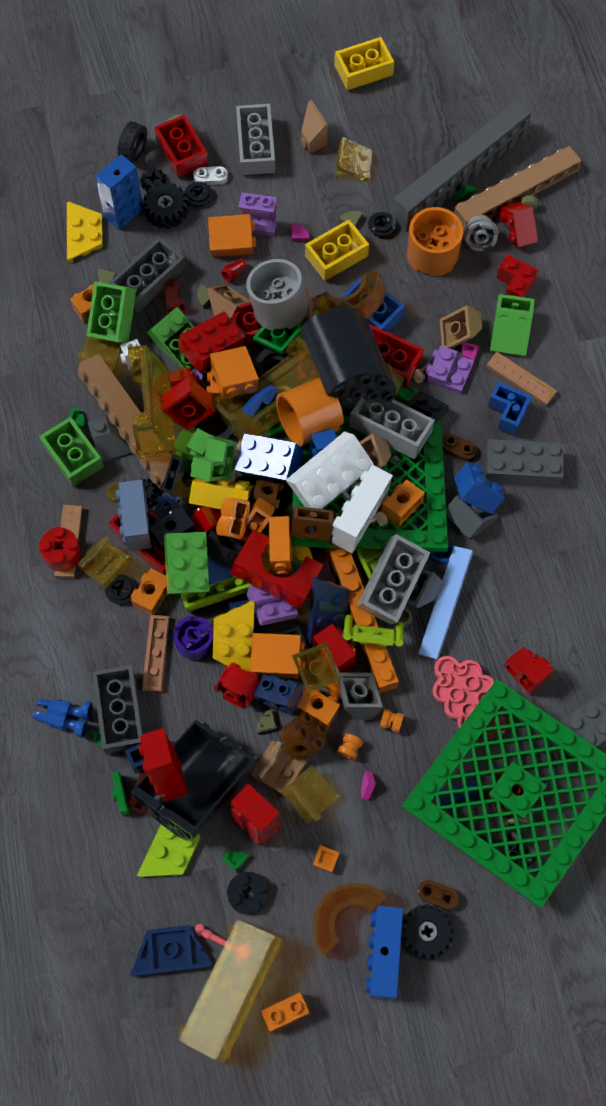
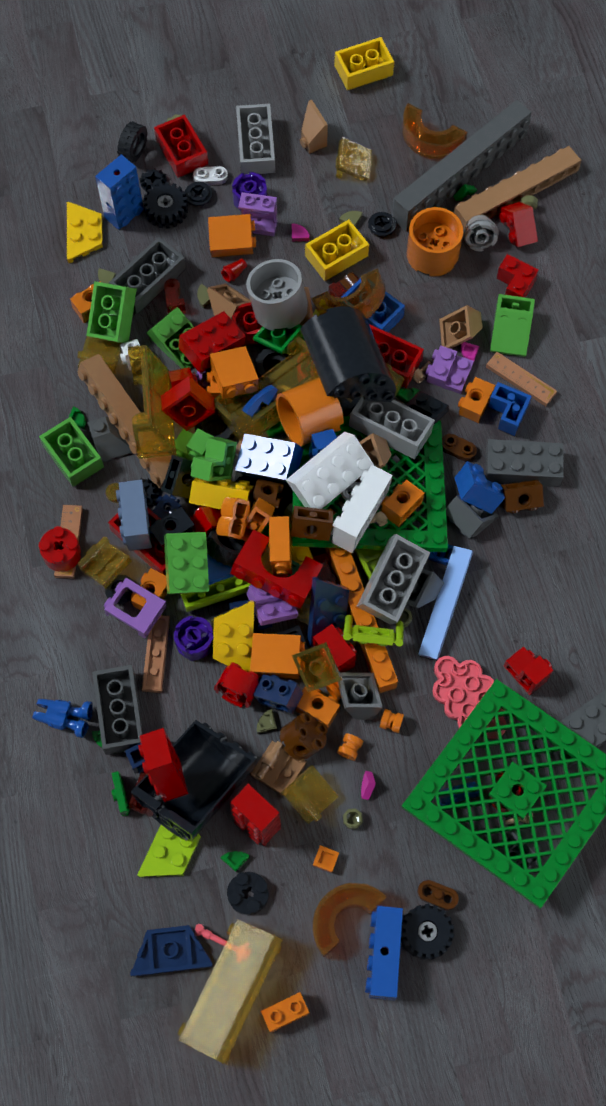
none -> medium lavender window [104,578,166,639]
none -> dark purple brick [232,172,267,211]
none -> leg [328,272,359,306]
none -> olive tile [343,808,363,829]
none -> clear orange brick [402,103,468,159]
none -> orange brick [457,377,495,423]
none -> reddish brown brick [501,480,544,513]

